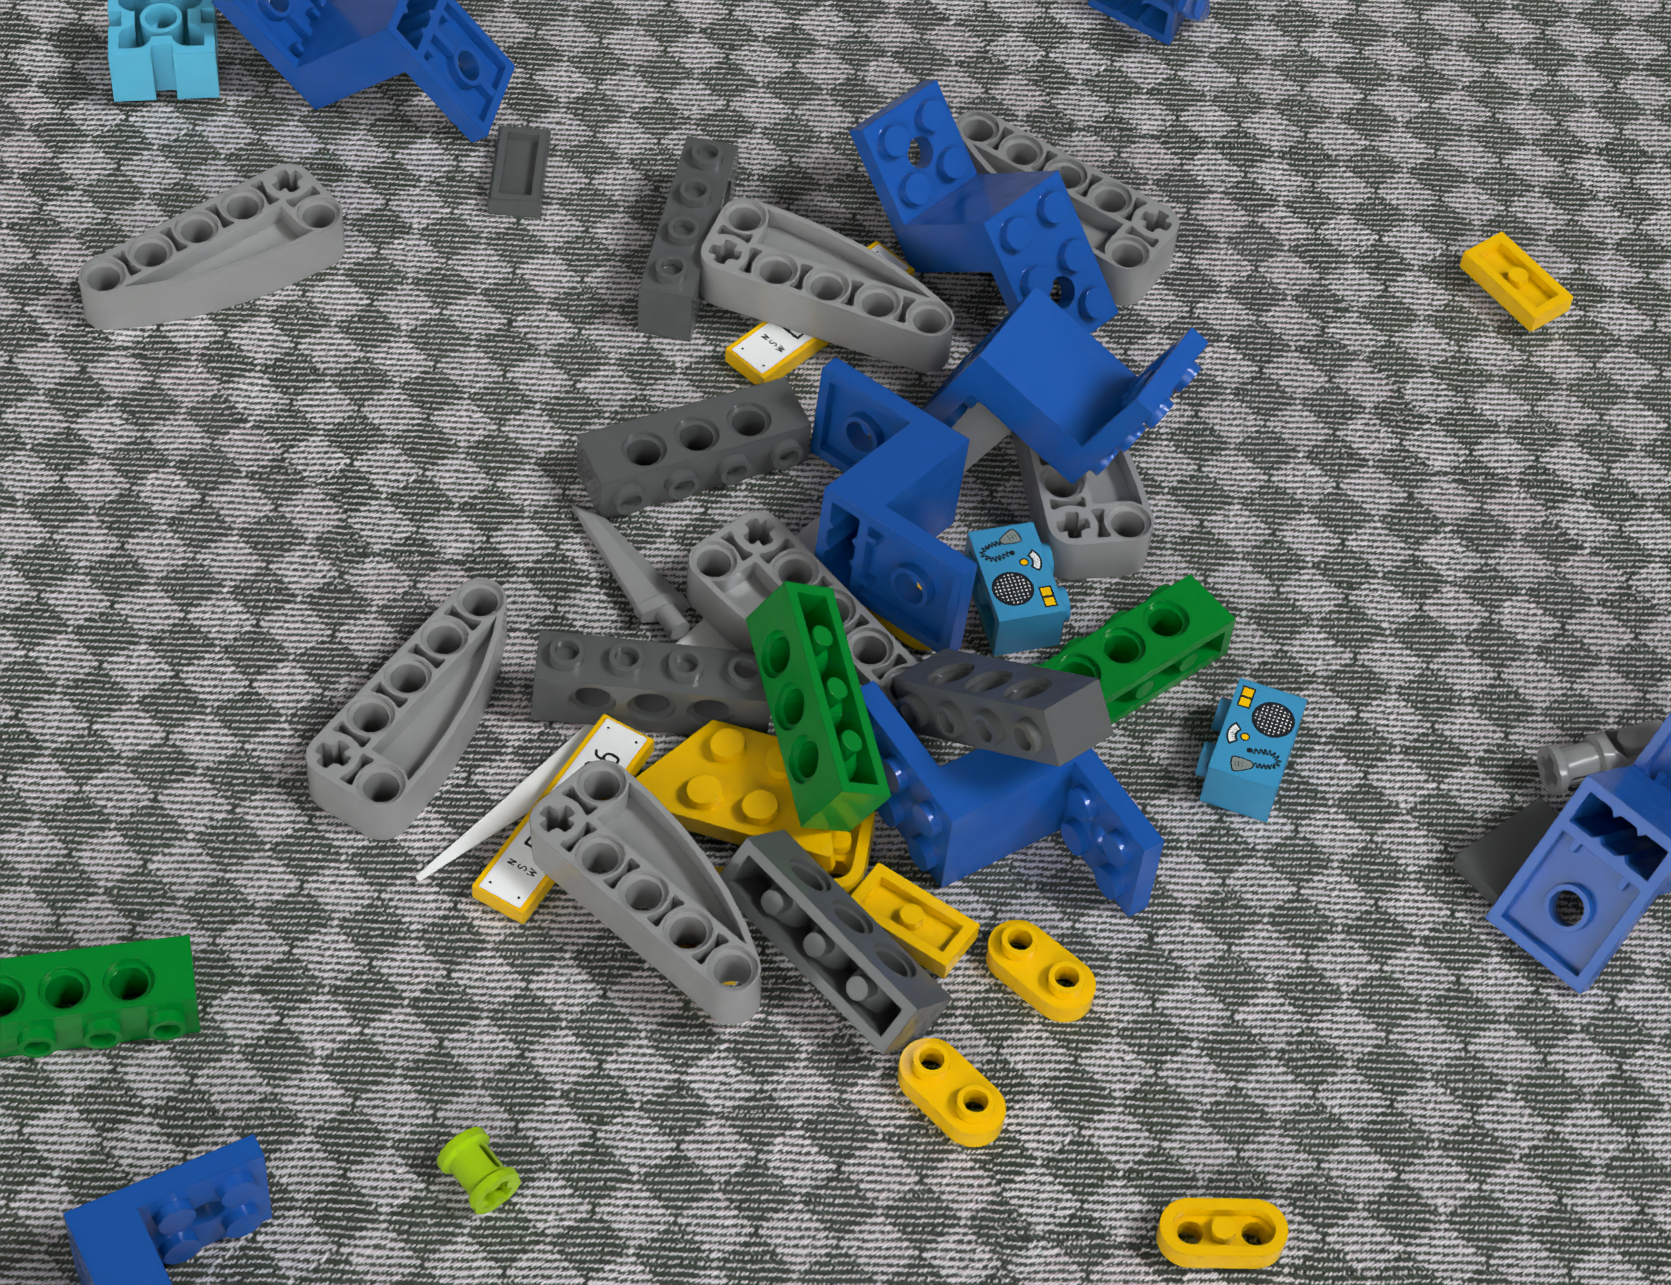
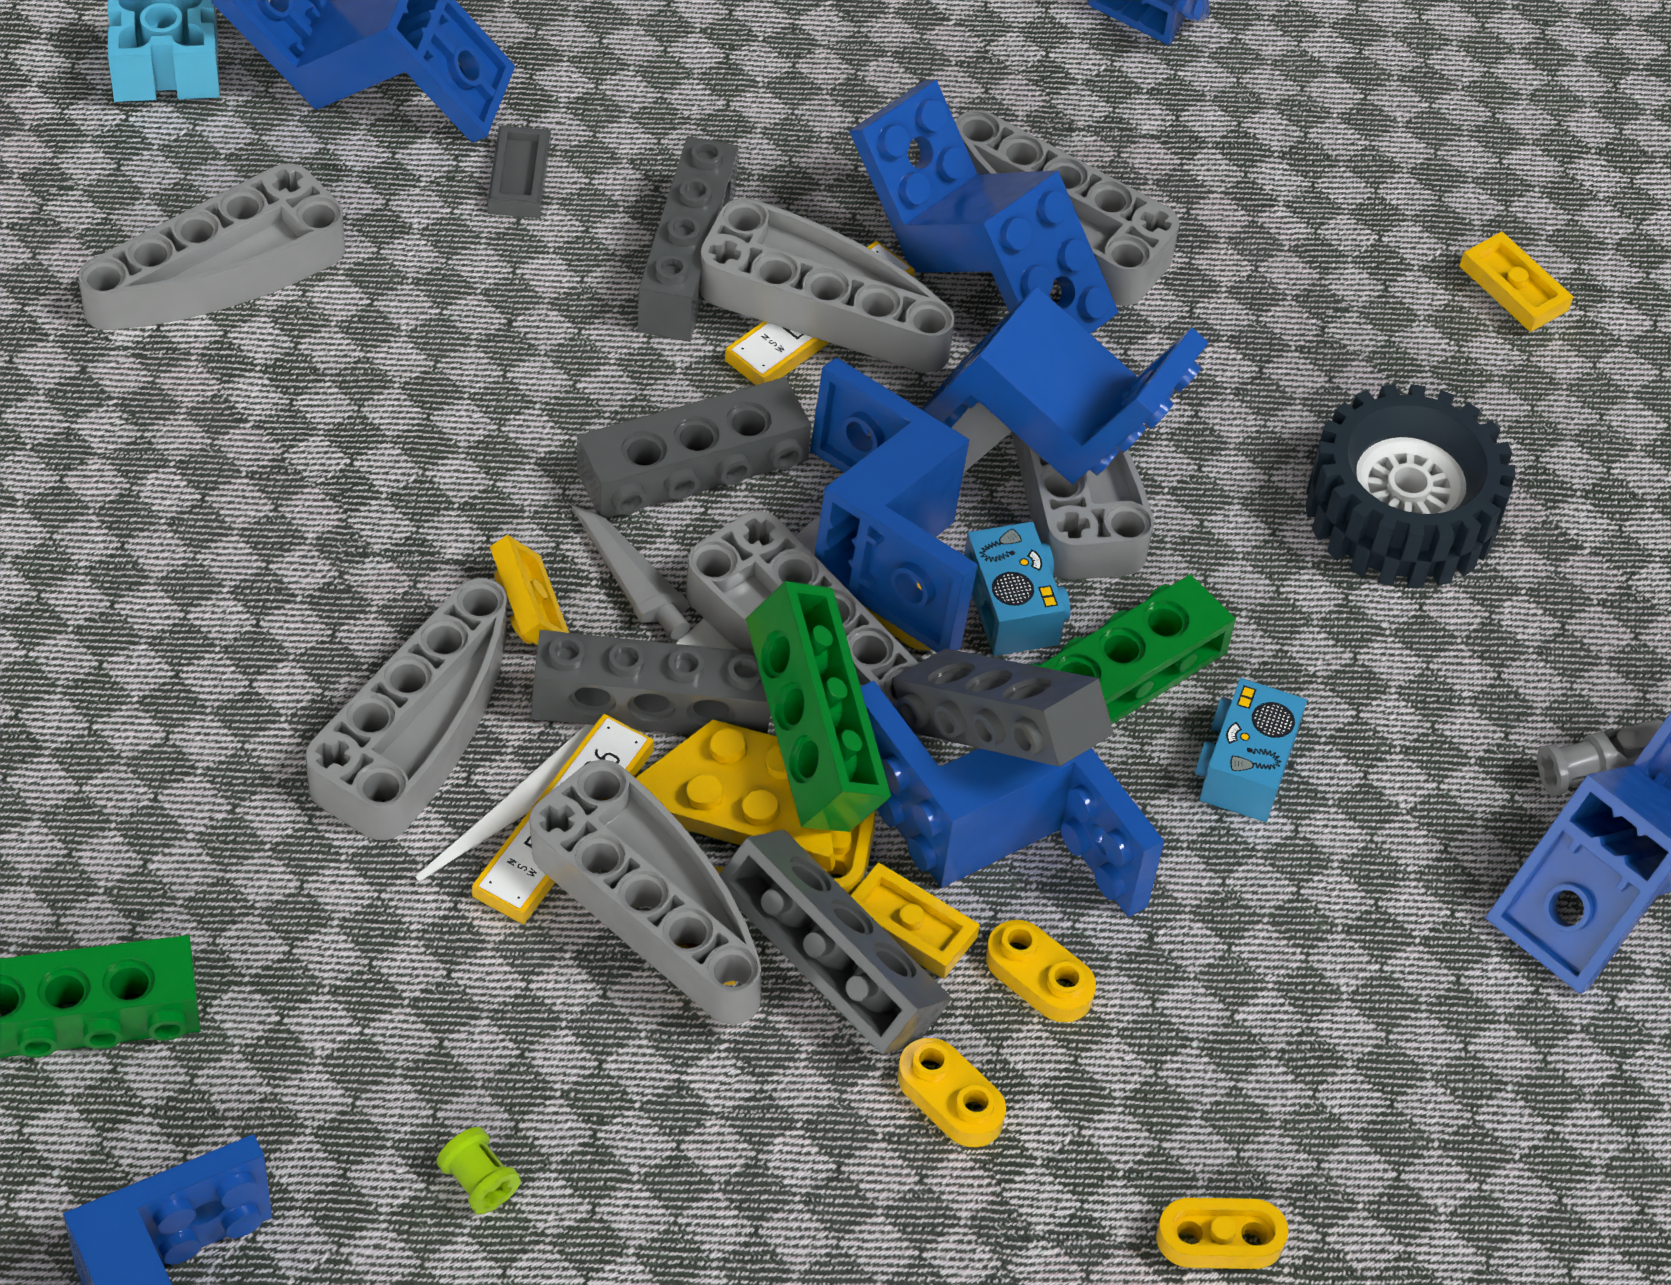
dark grey tile [1452,797,1559,906] -> none
none -> yellow plate [490,534,569,645]
none -> black wheel [1305,384,1515,588]

